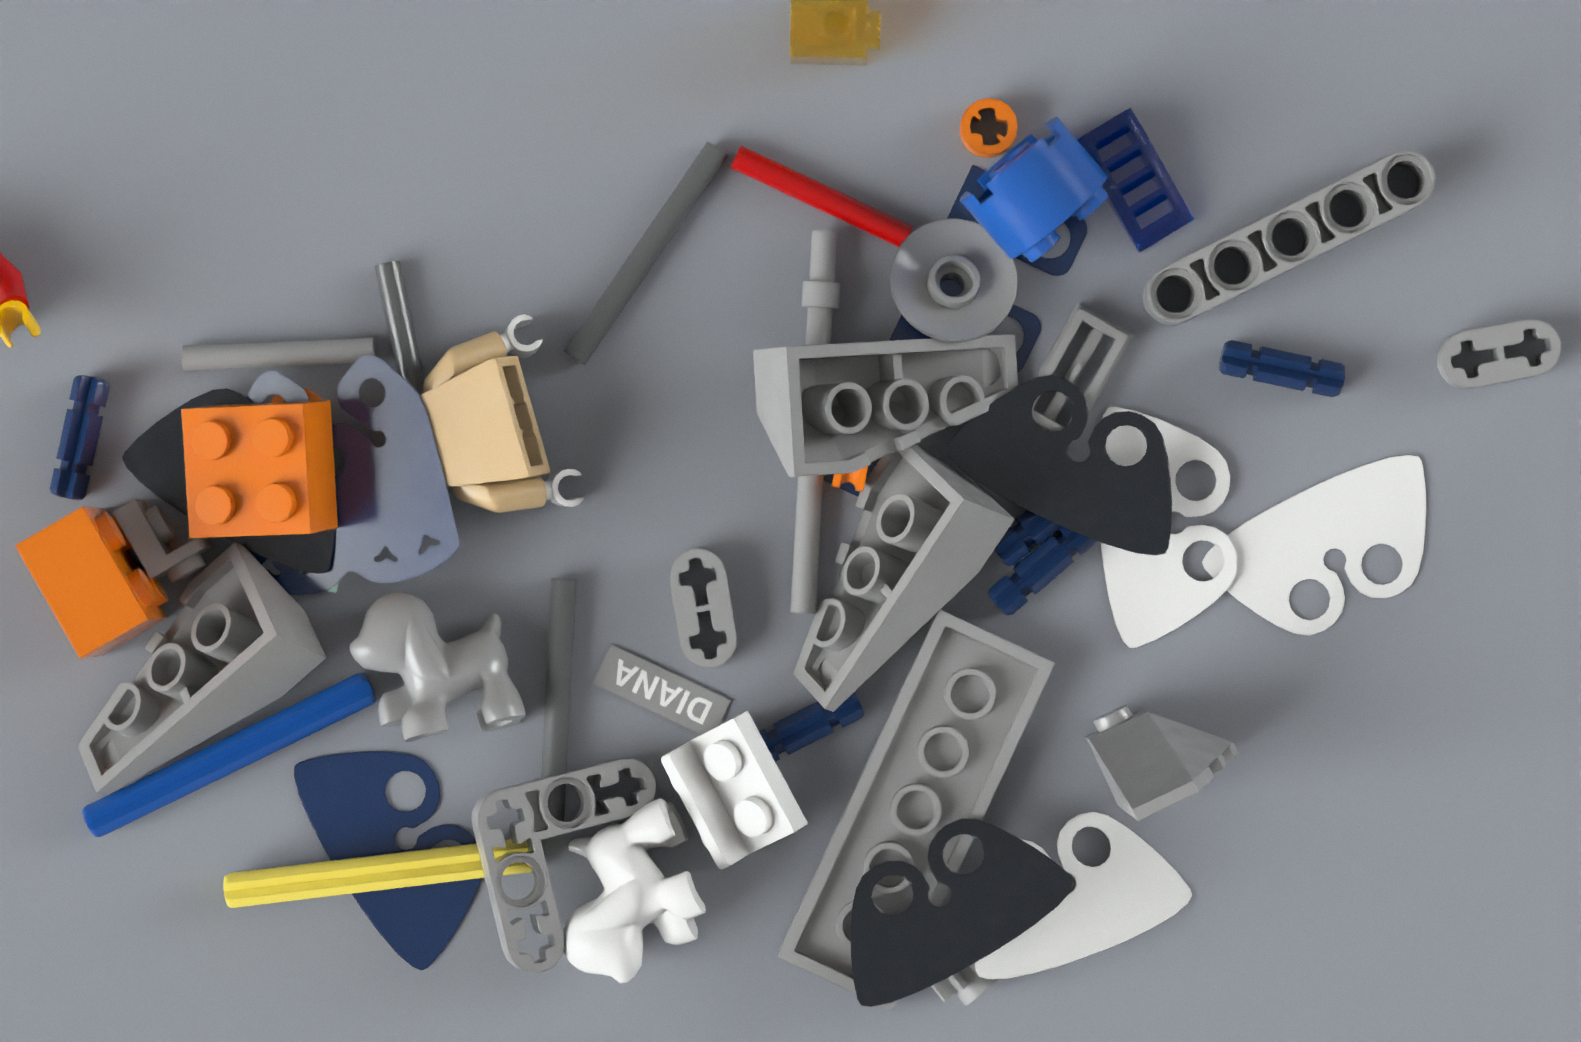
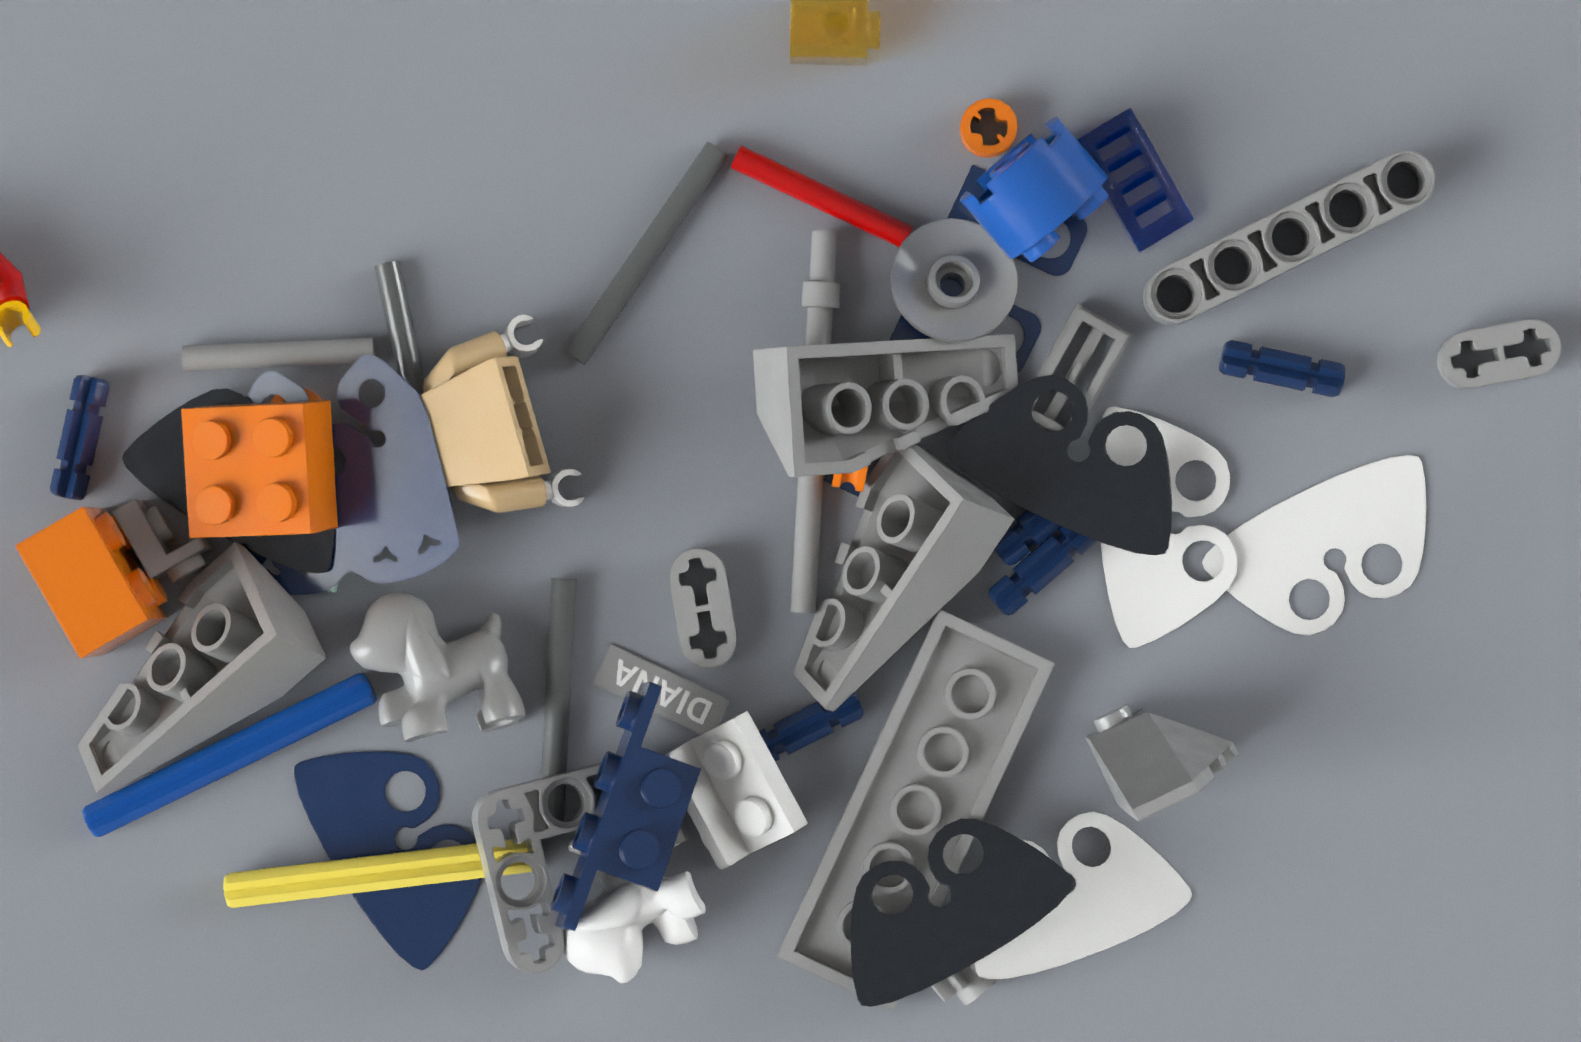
none -> dark blue bracket [551,682,701,931]

